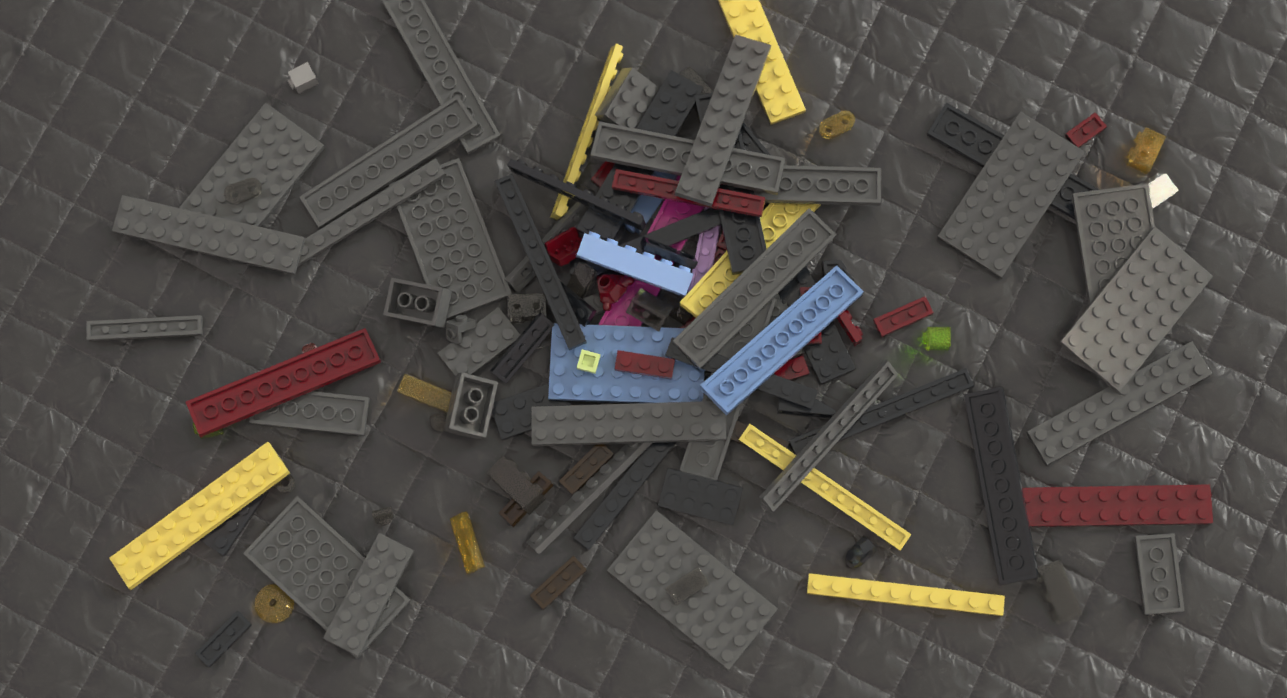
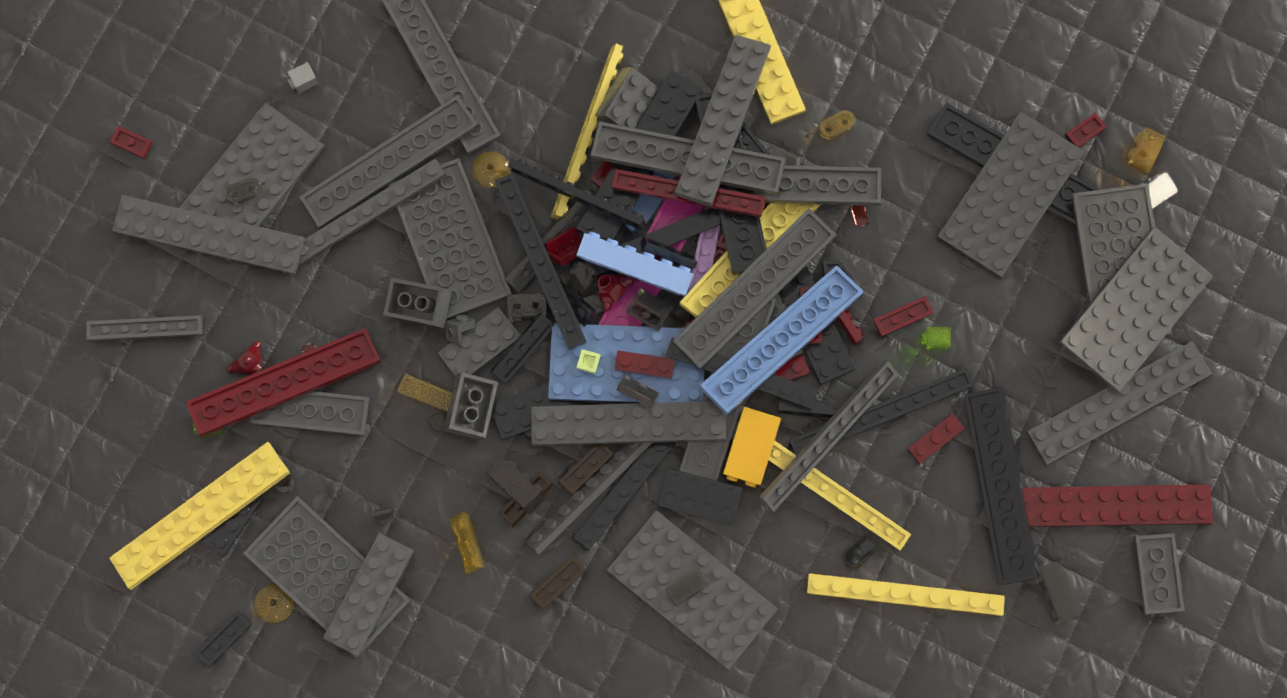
none -> dark red plate [110,126,153,159]
none -> dark red rock [227,341,263,375]
none -> clear yellow dish [472,151,510,188]
none -> clear smoke plate [616,375,659,408]
none -> yellow panel [723,407,781,488]
none -> clear red piece [851,205,870,227]
none -> dark red plate [907,414,965,465]

